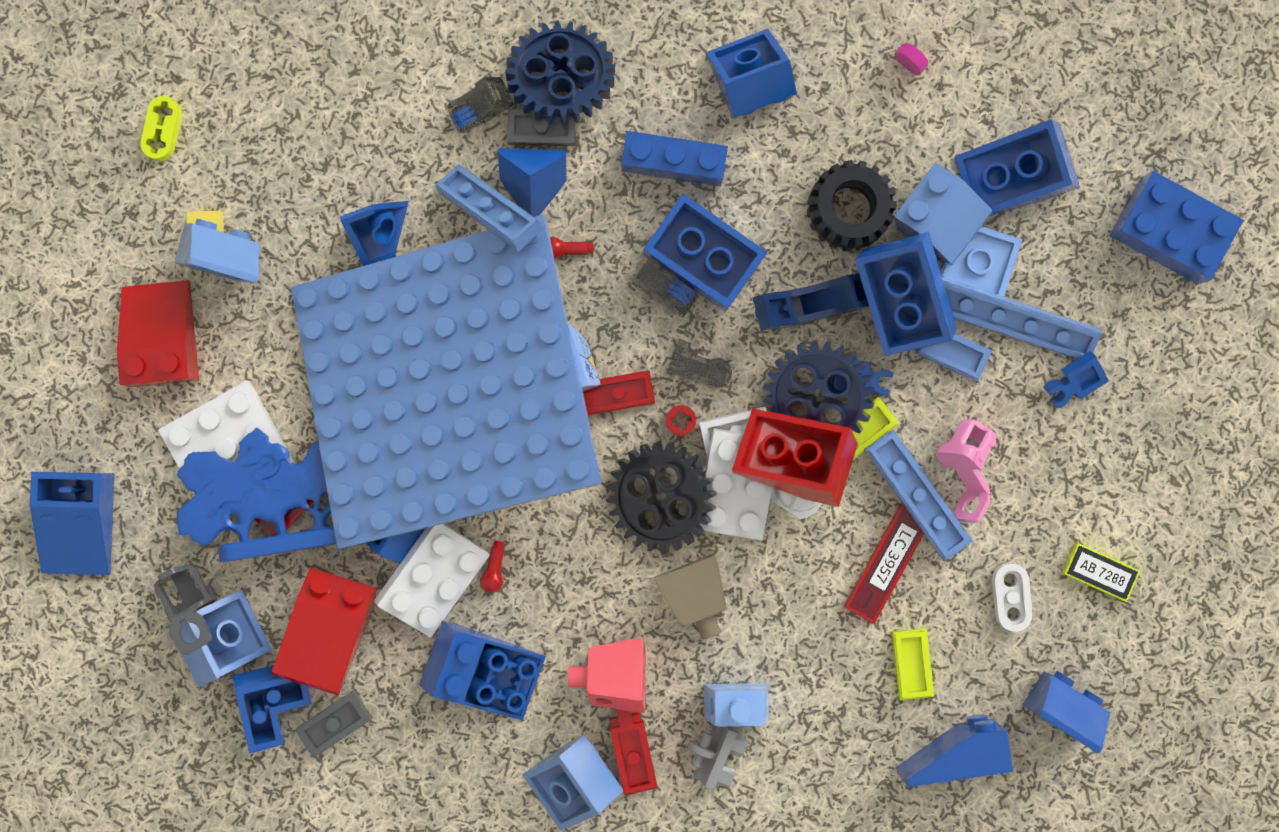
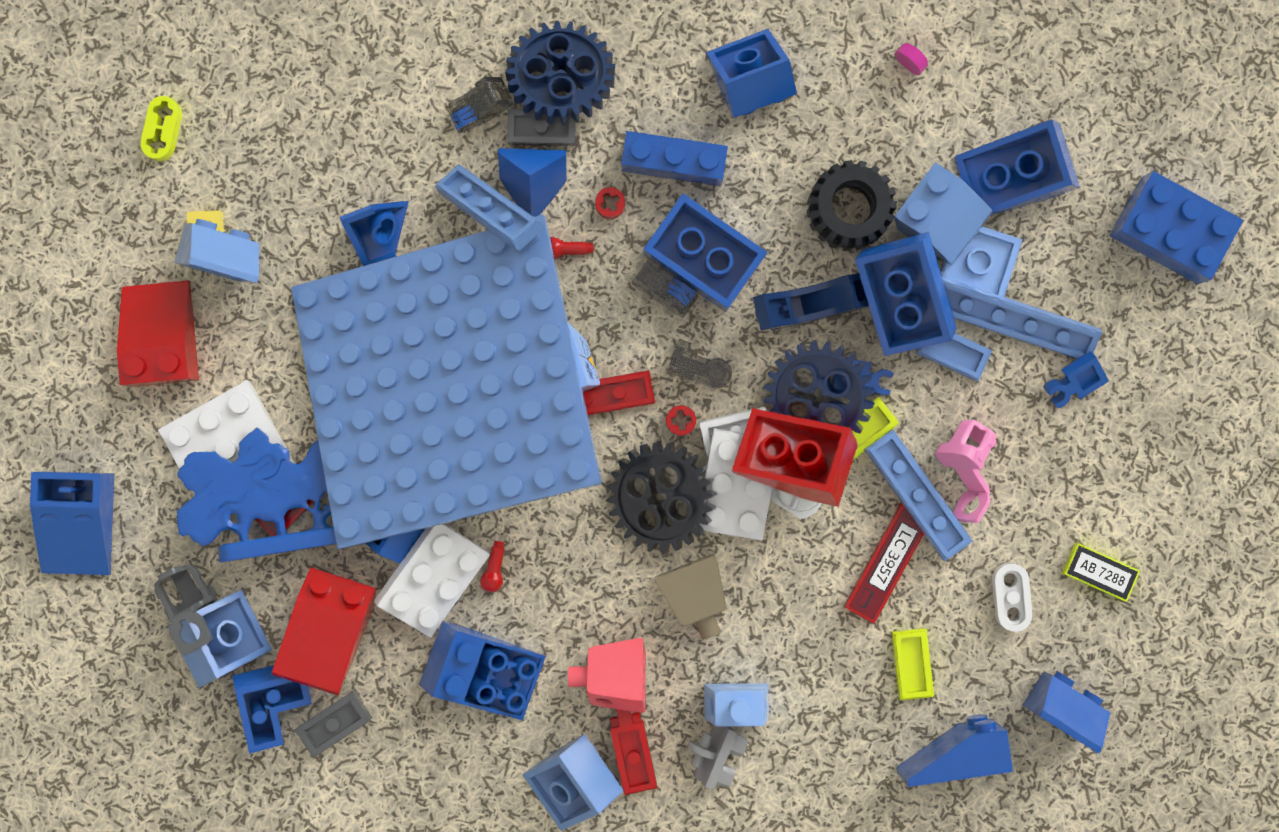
none -> red bush [595,187,625,219]

